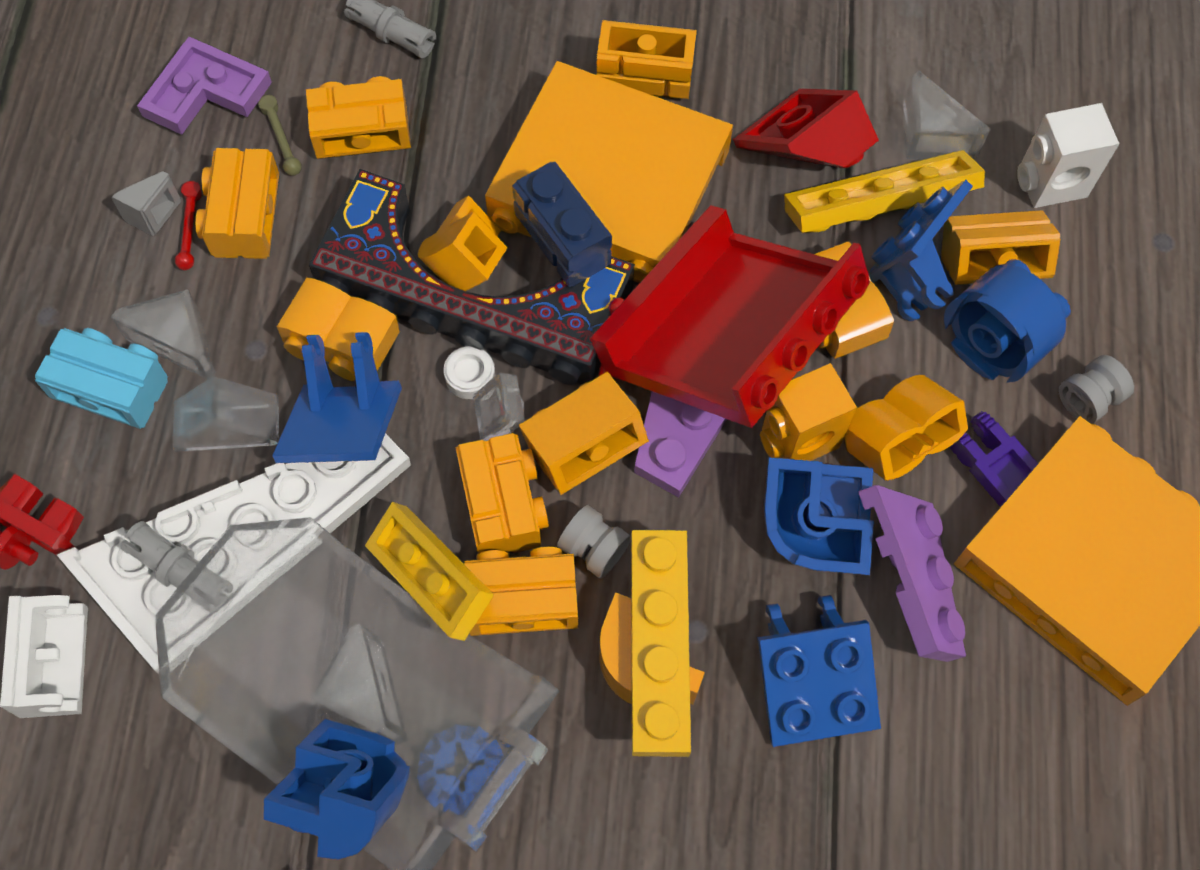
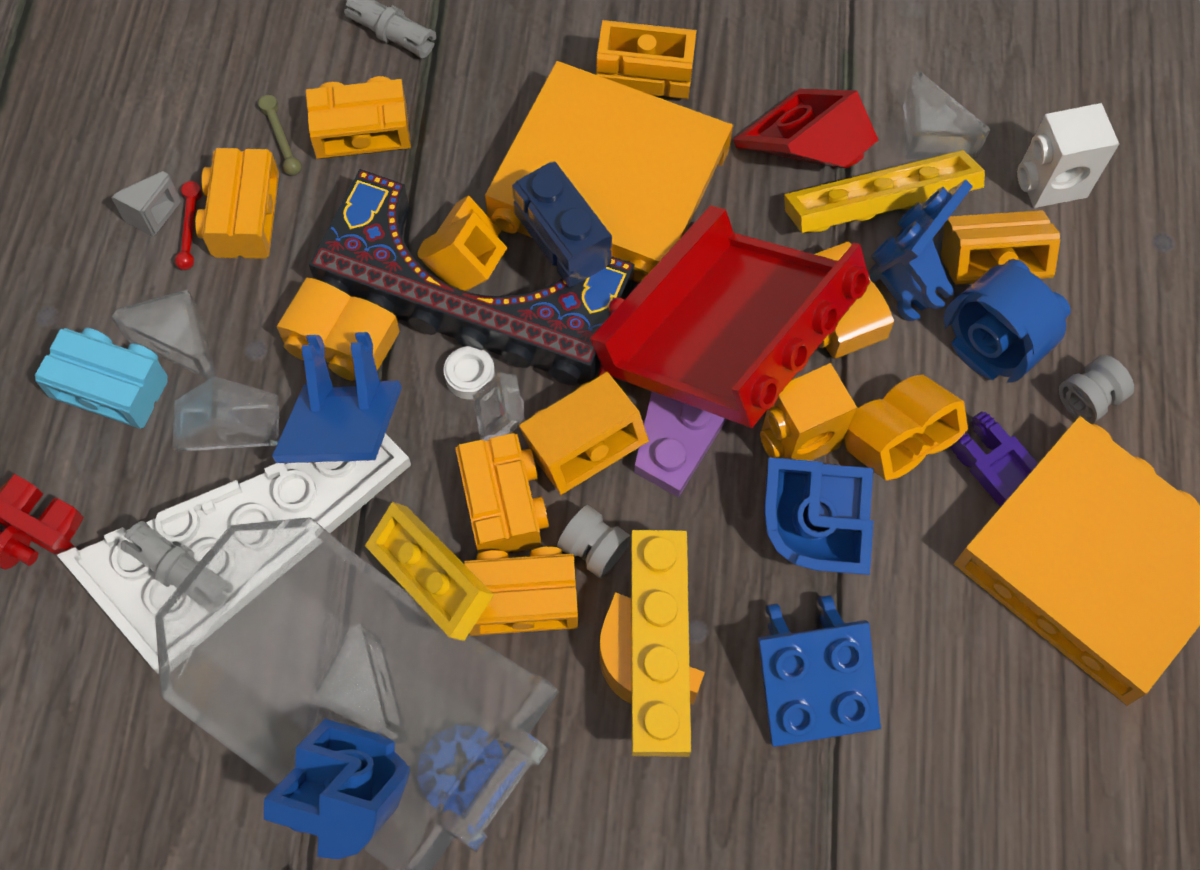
white hinge [0,595,88,718] -> none
medium lavender plate [137,37,272,134] -> none
medium lavender wing [858,485,966,662] -> none

